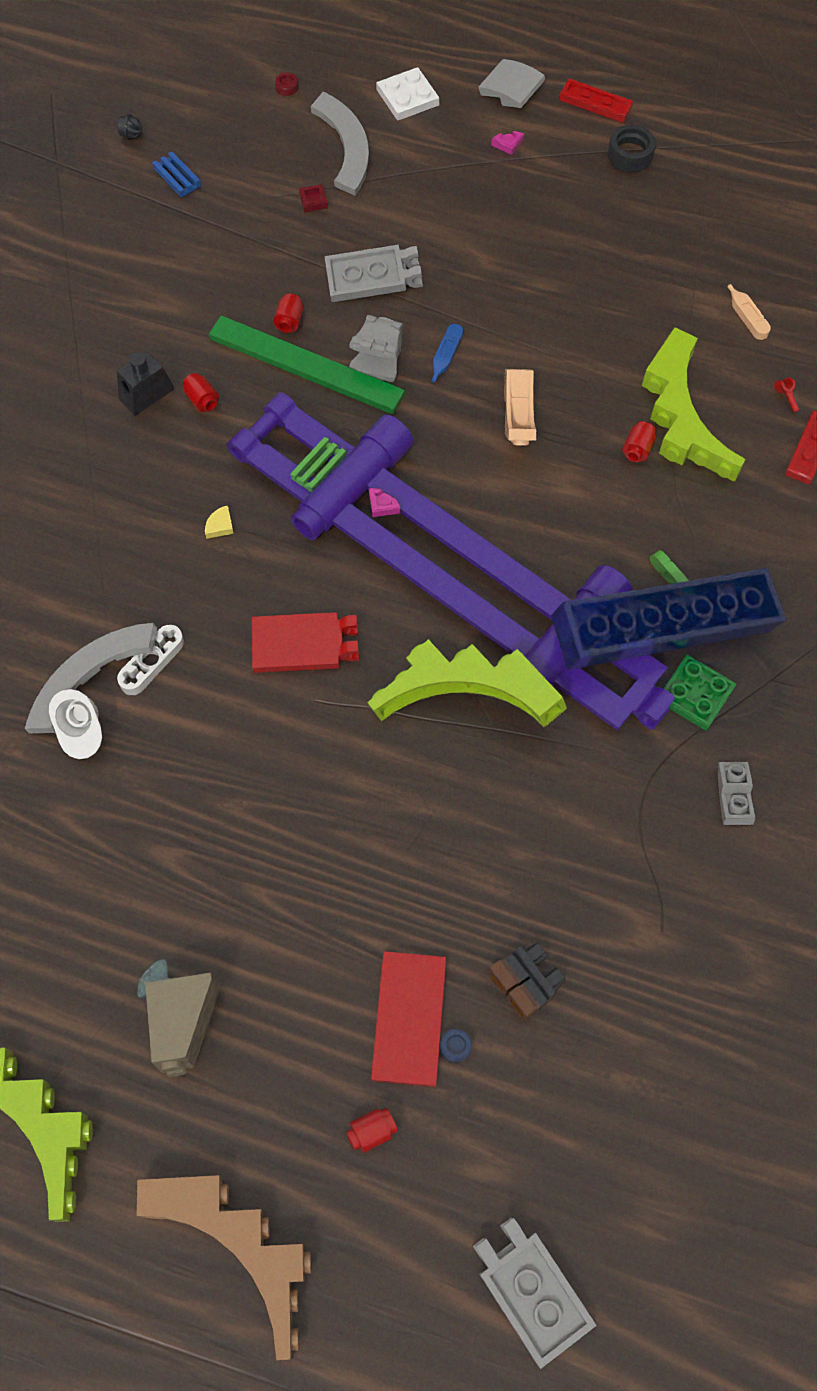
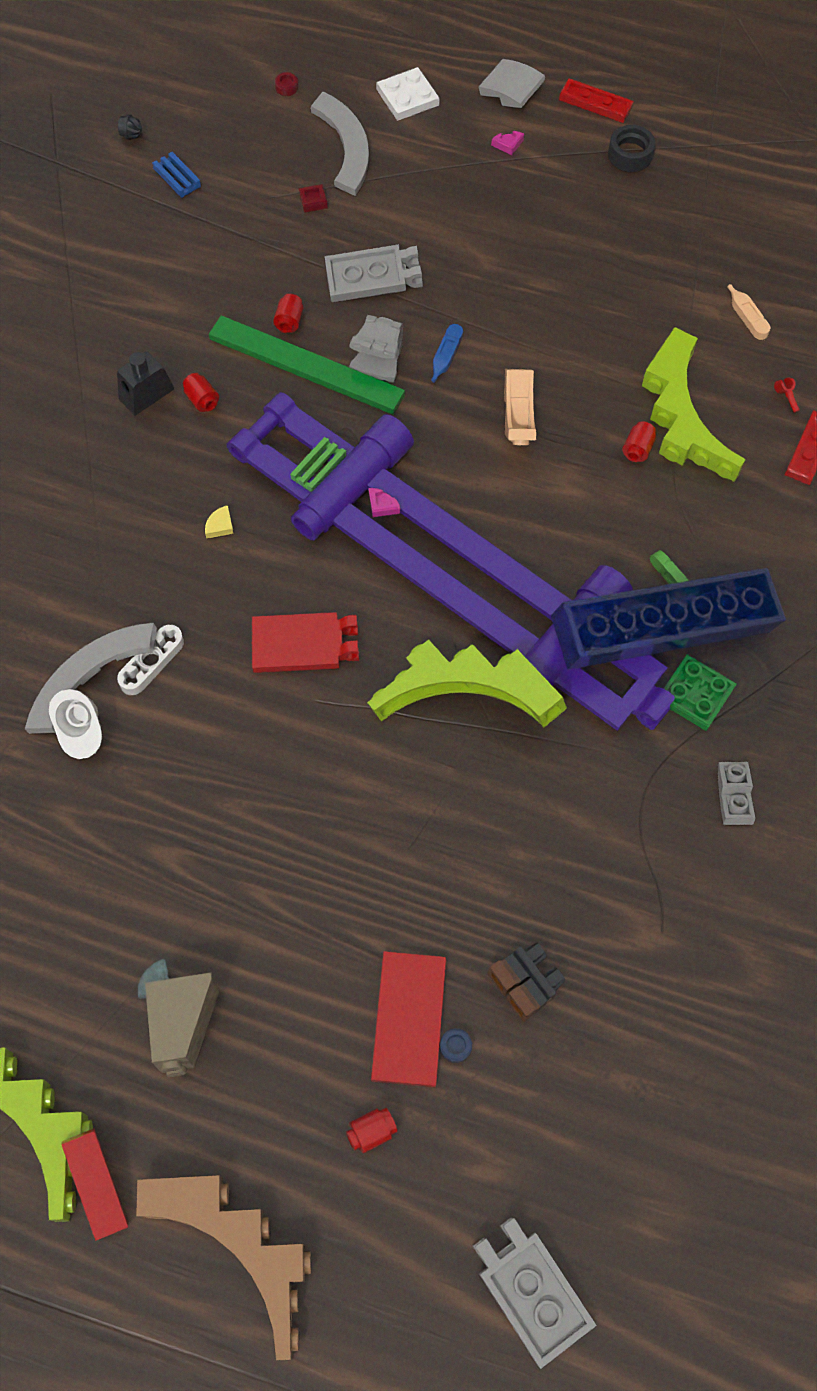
none -> red tile [61,1128,129,1241]

